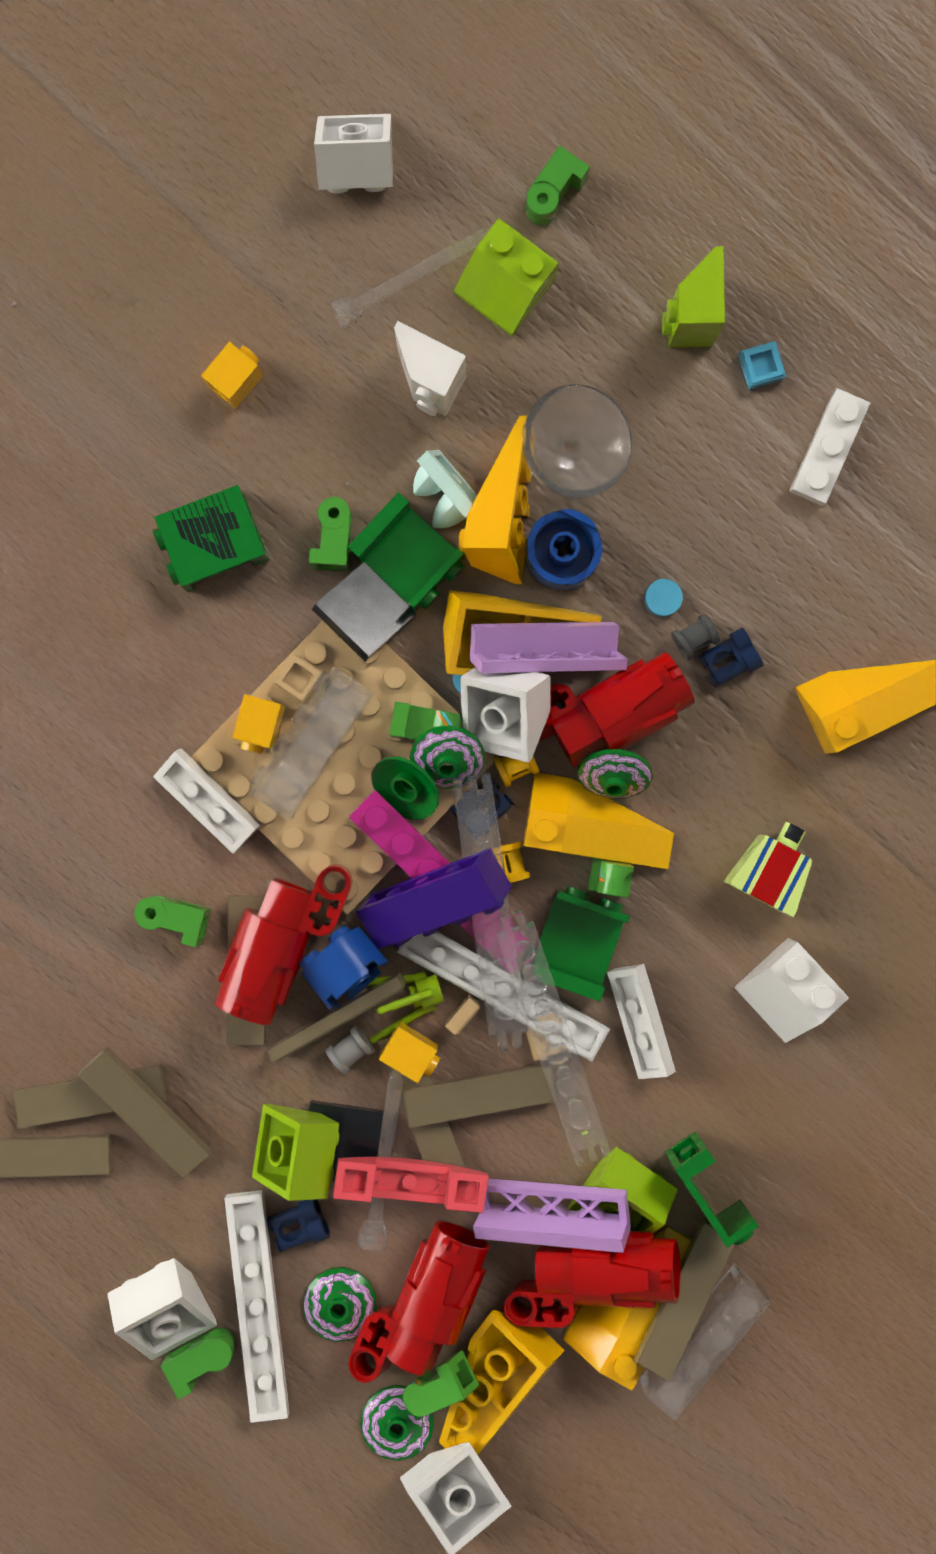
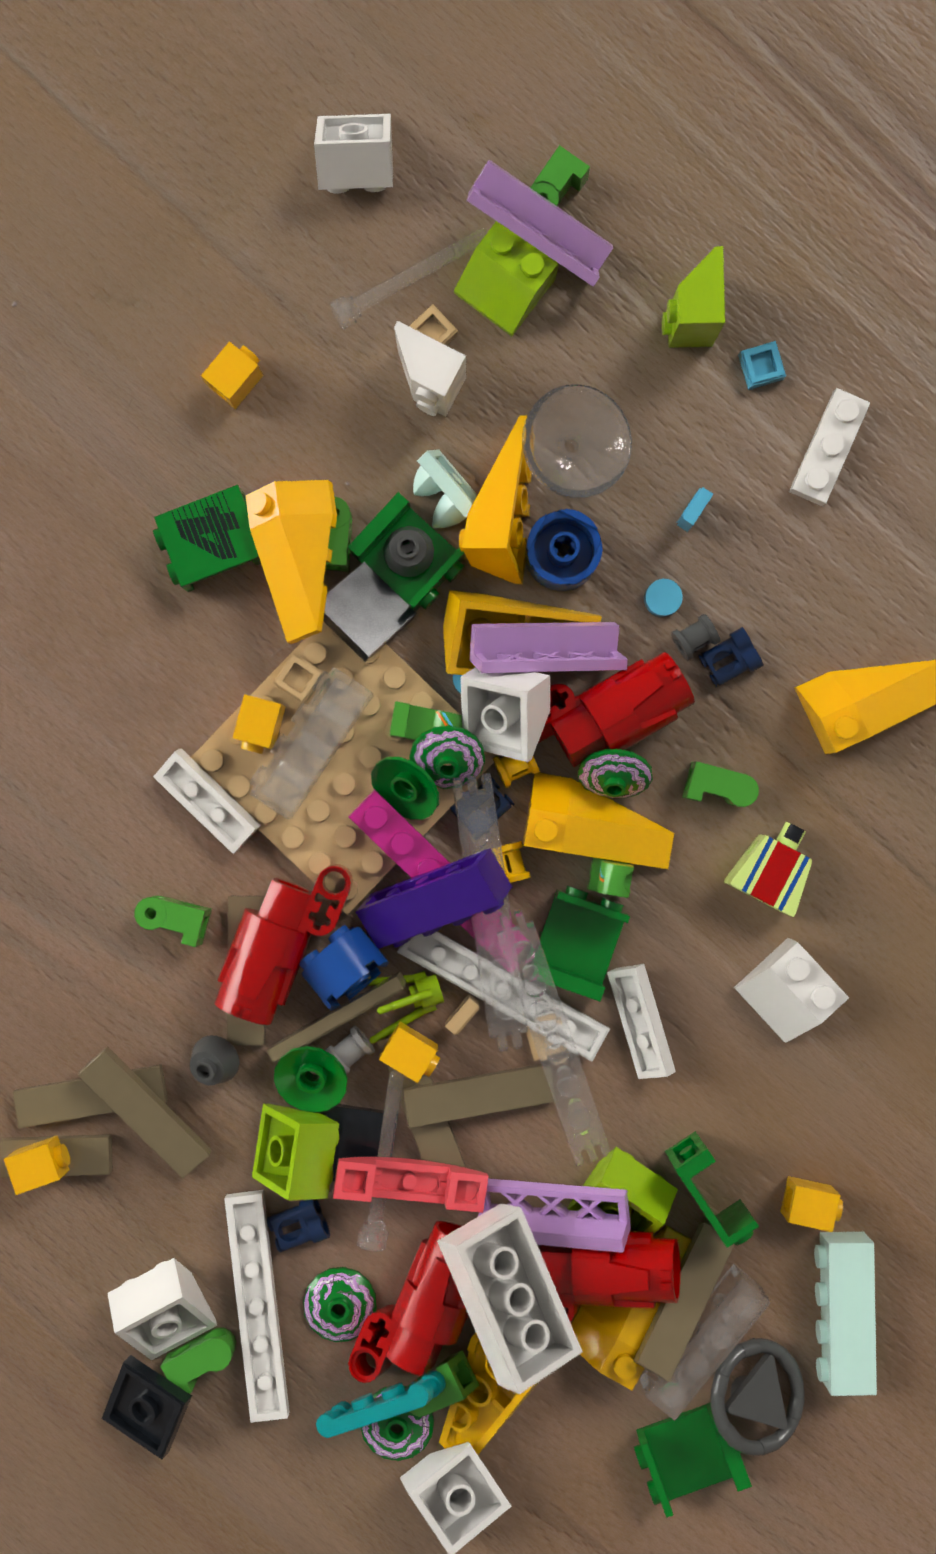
none -> yellow brick [4,1135,70,1195]
none -> black tile [102,1355,192,1460]
none -> dark grey cone [190,1035,240,1085]
none -> yellow wedge [246,480,337,644]
none -> green dish [274,1046,348,1113]
none -> teal plate [316,1370,446,1438]
none -> dark grey cone [384,526,434,577]
none -> tan tile [409,304,458,346]
none -> white brick [437,1203,582,1394]
none -> lavender fence [467,159,613,287]
none -> green panel [634,1402,752,1518]
none -> medium azure tile [677,487,713,532]
none -> bright green leg [682,761,759,807]
none -> dark grey piece [711,1338,805,1456]
none -> yellow brick [780,1176,843,1233]
none -> light aqua brick [814,1232,877,1396]

